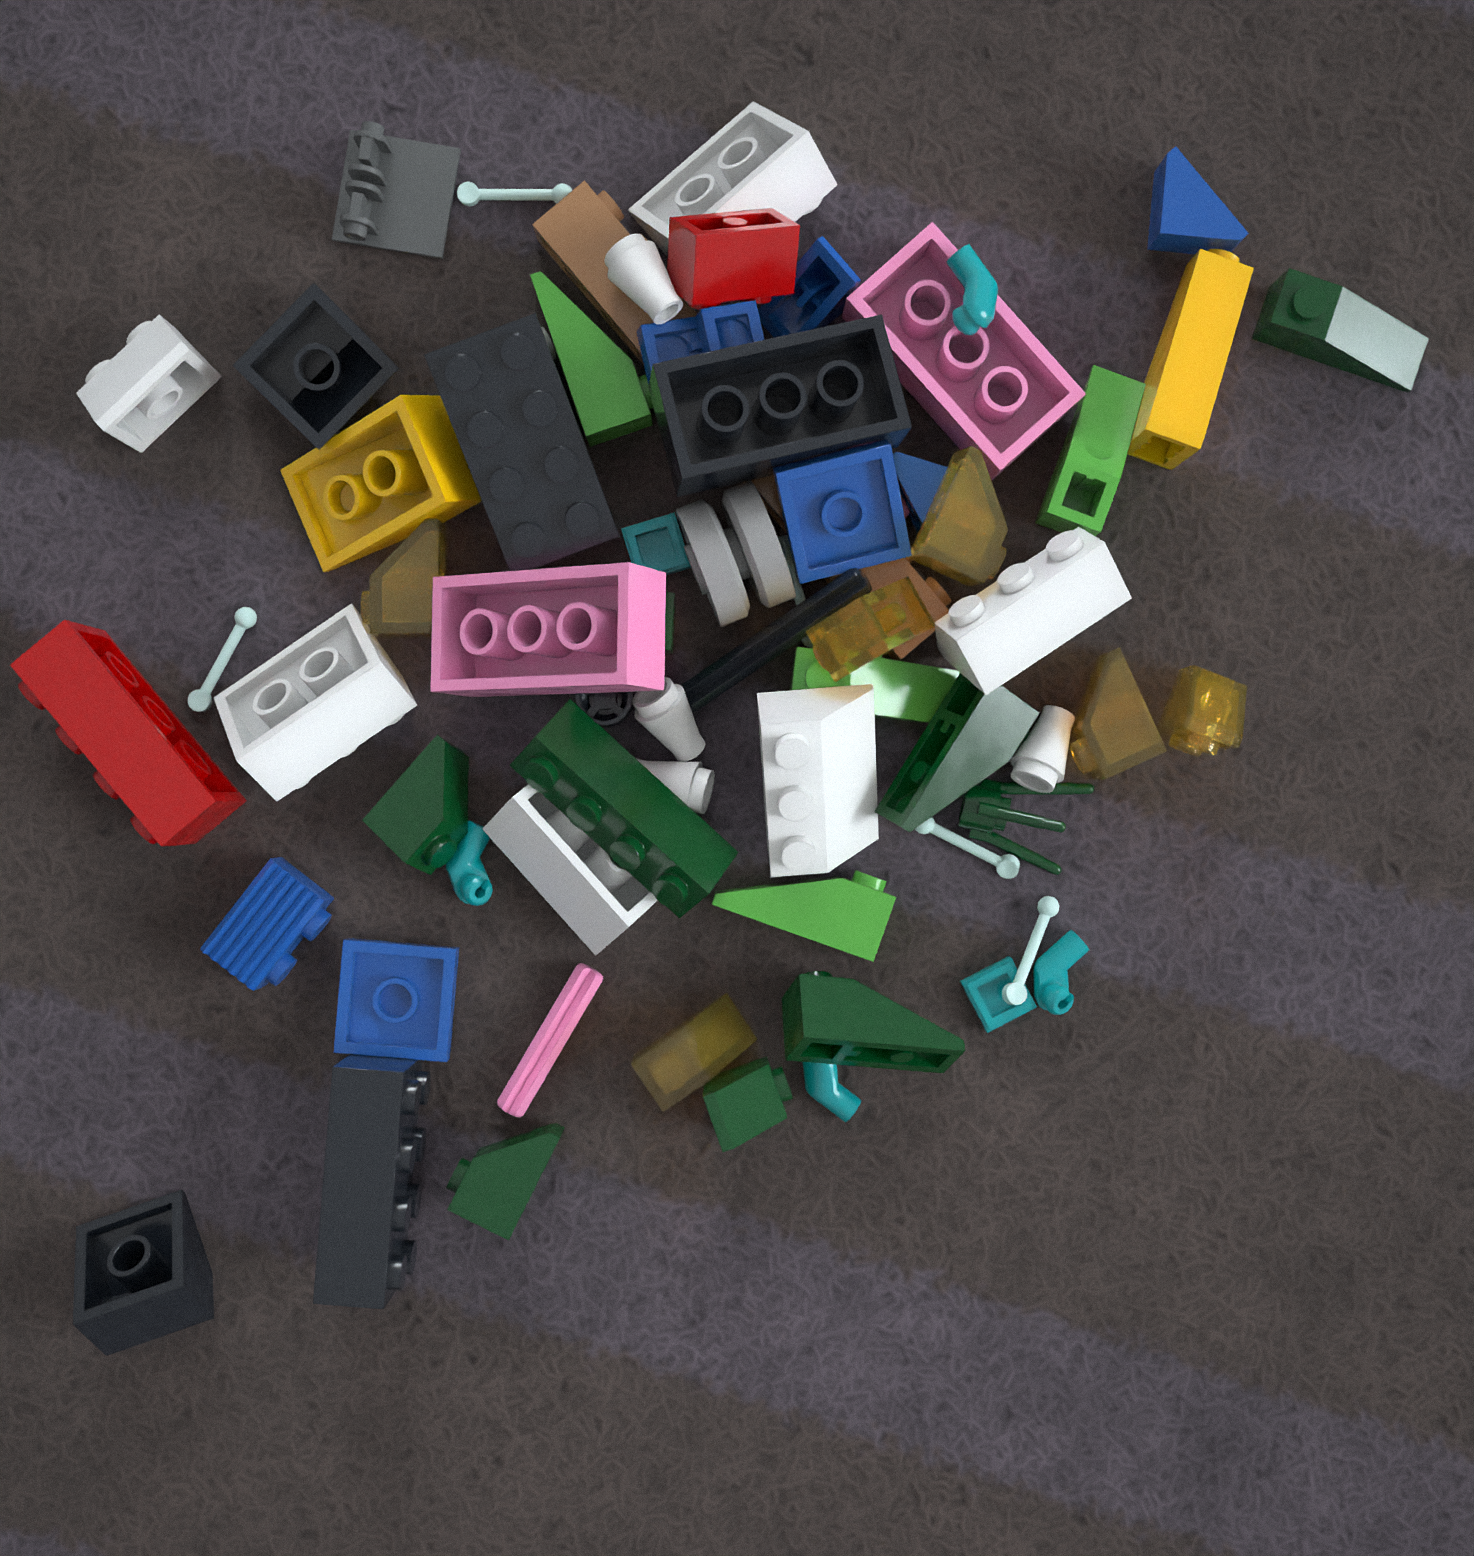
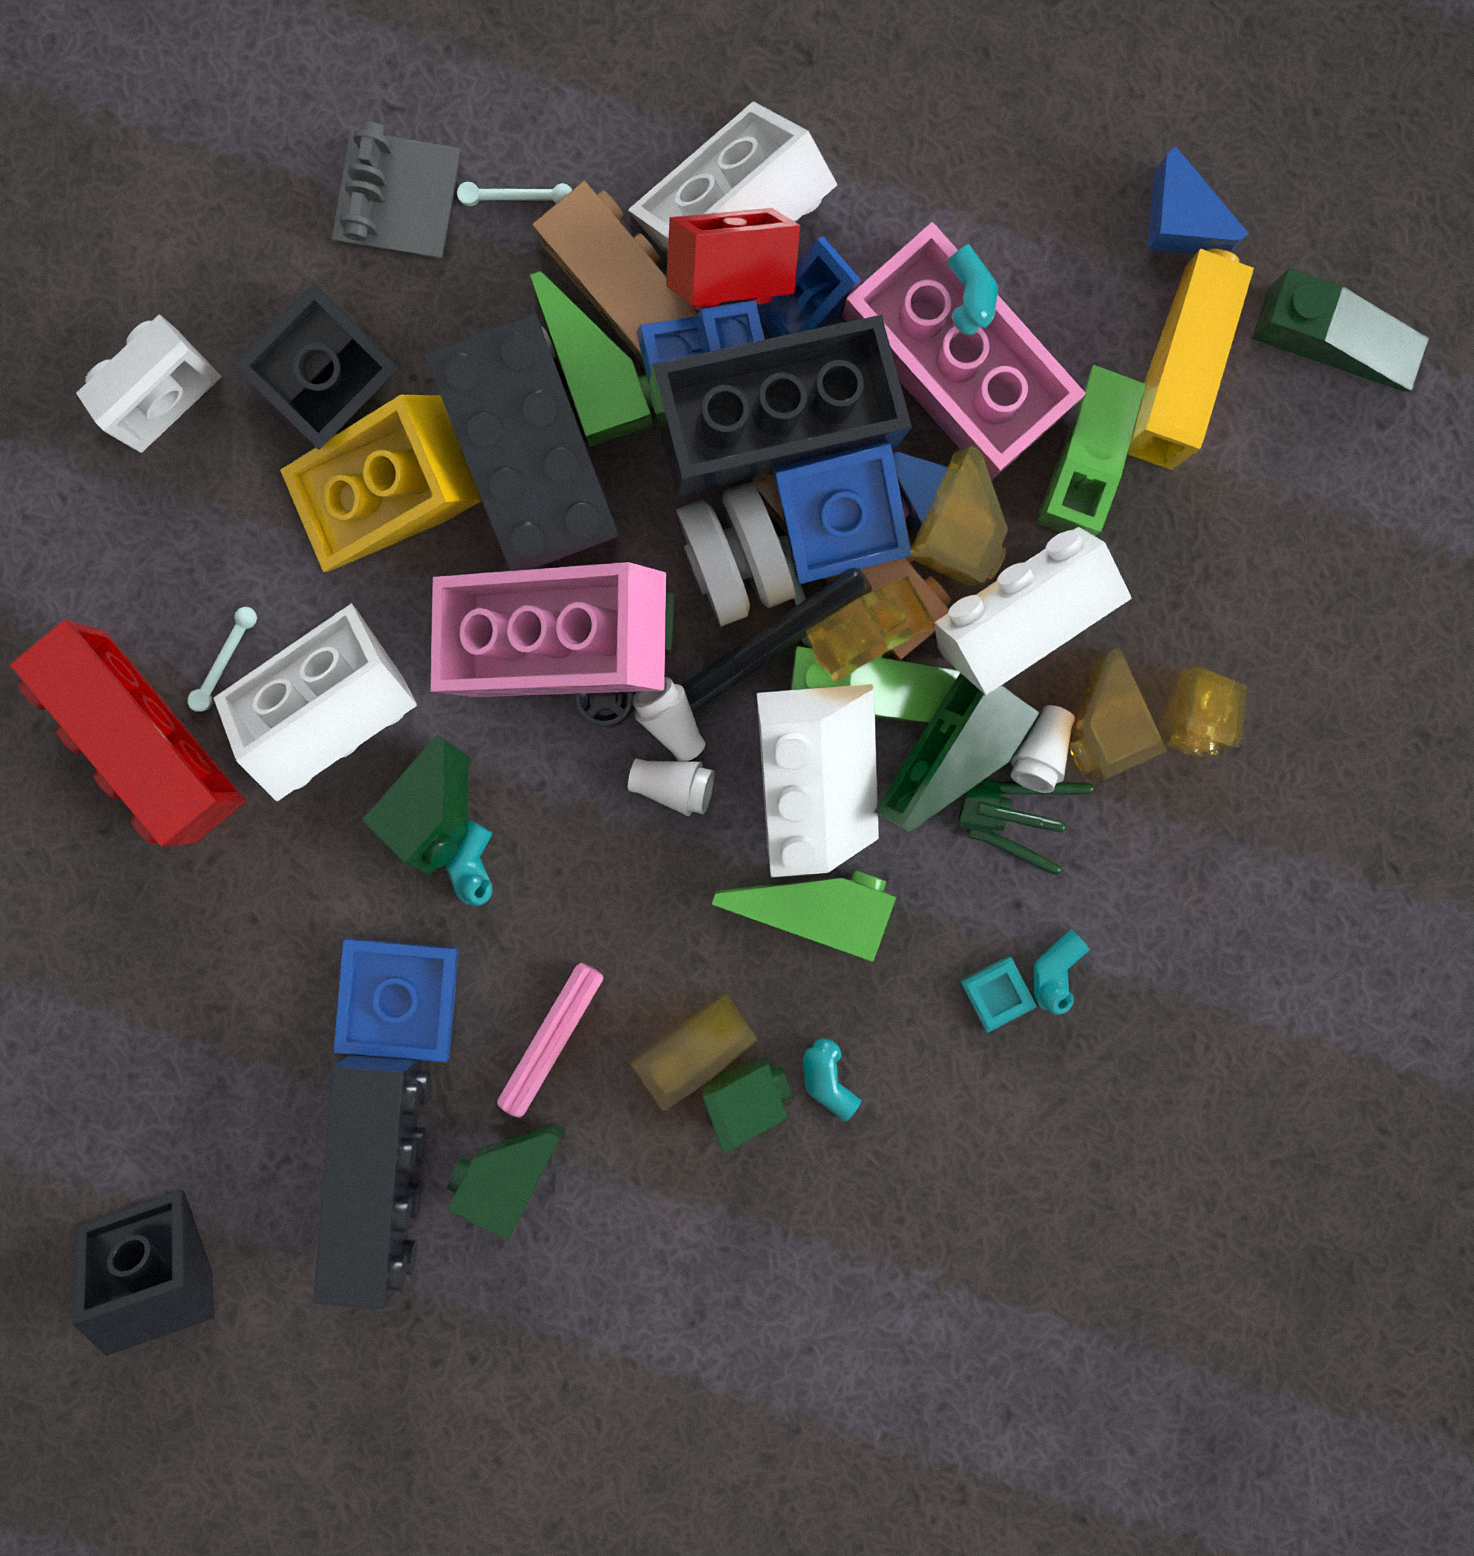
blue brick [200,857,334,991] -> none
clear yellow slope [361,518,447,638] -> none
white slope [483,784,658,955] -> none
dark green brick [510,699,739,918] -> none
white cone [604,234,683,325] -> none
teal tile [621,512,691,575] -> none
dark green slope [781,971,965,1073] -> none
light aqua hinge [915,817,1020,879] -> none
light aqua hinge [1002,896,1059,1005] -> none

